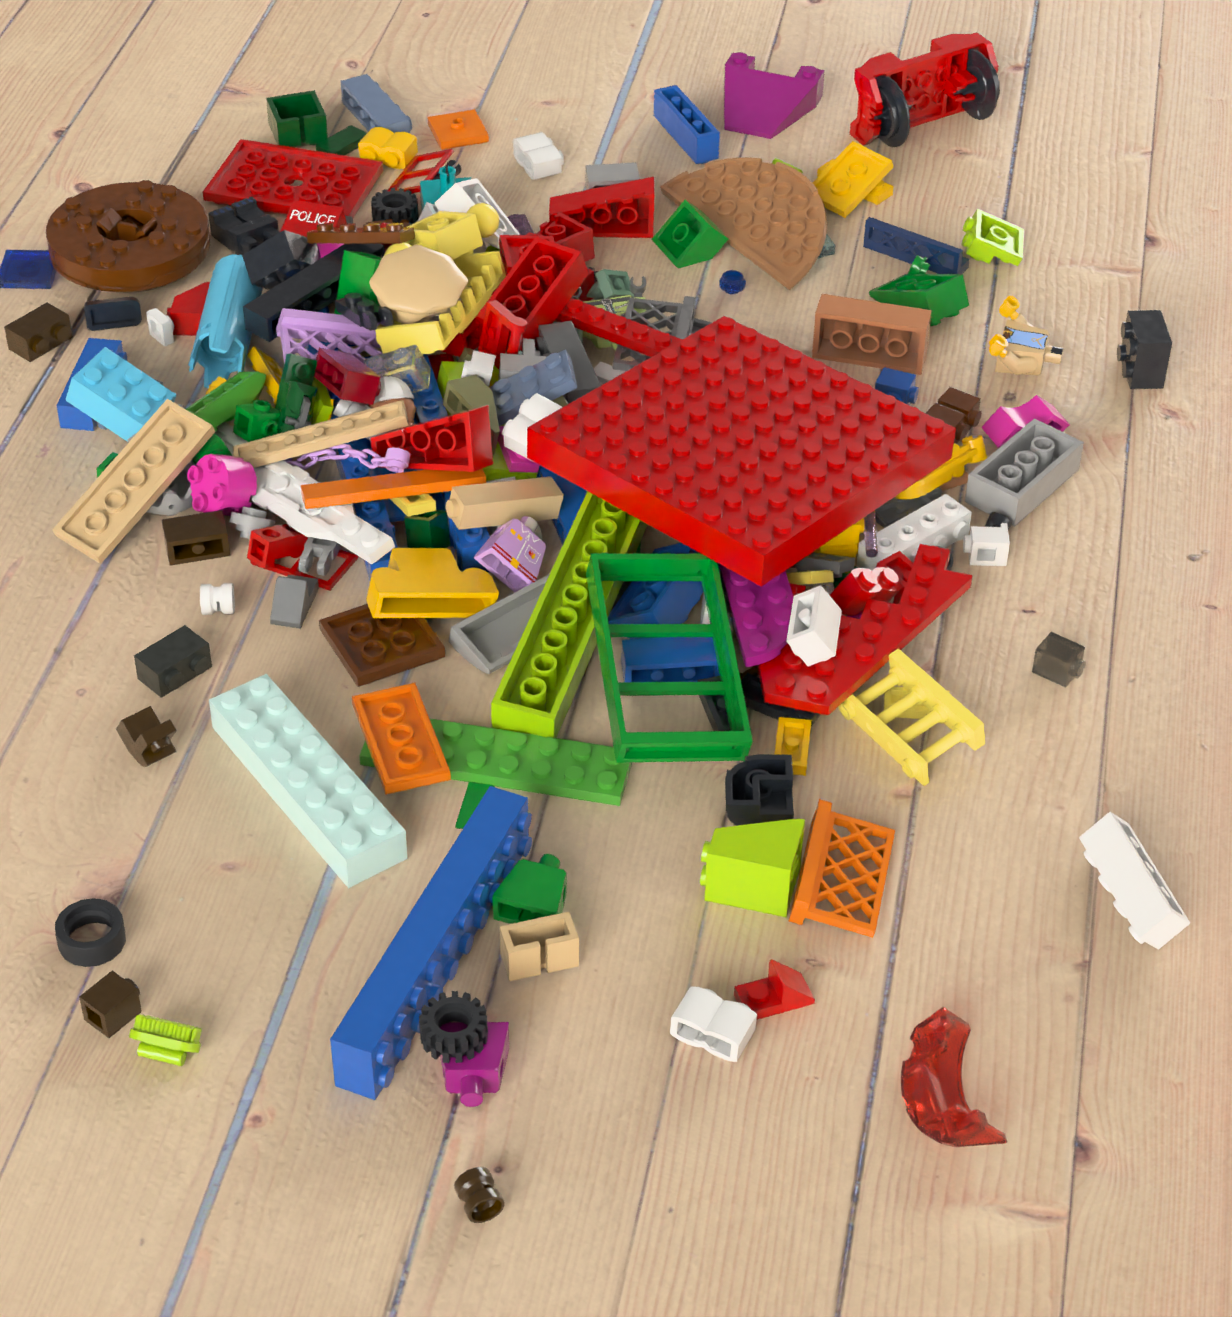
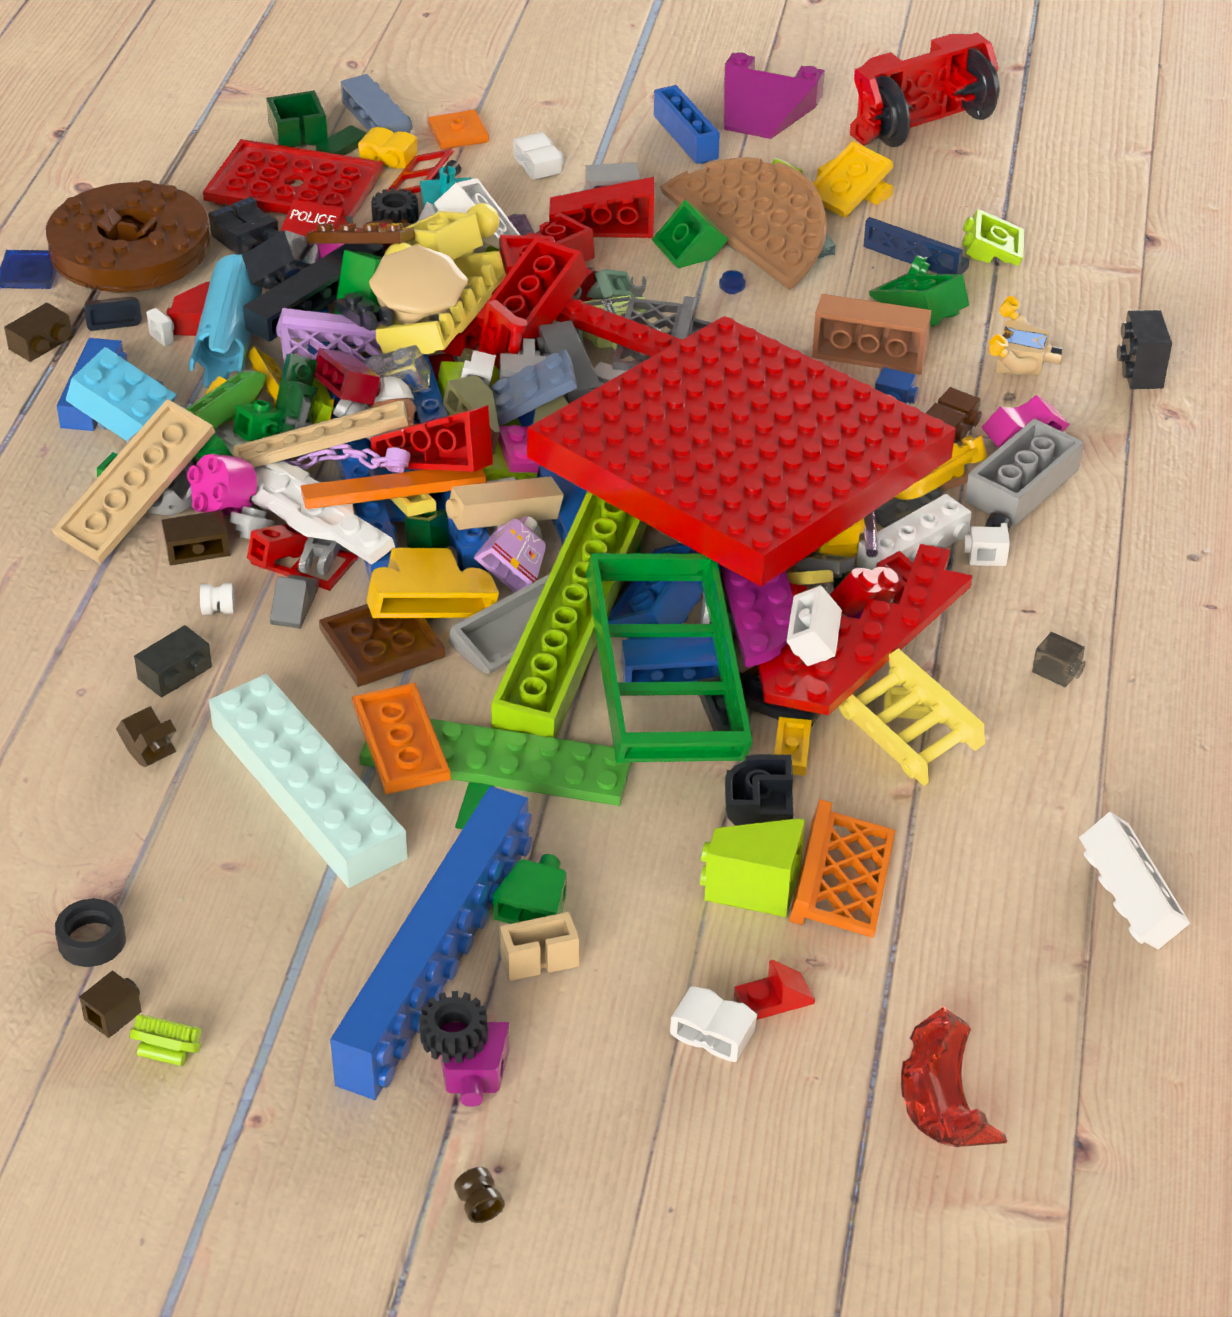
white brick [502,393,562,462] -> none

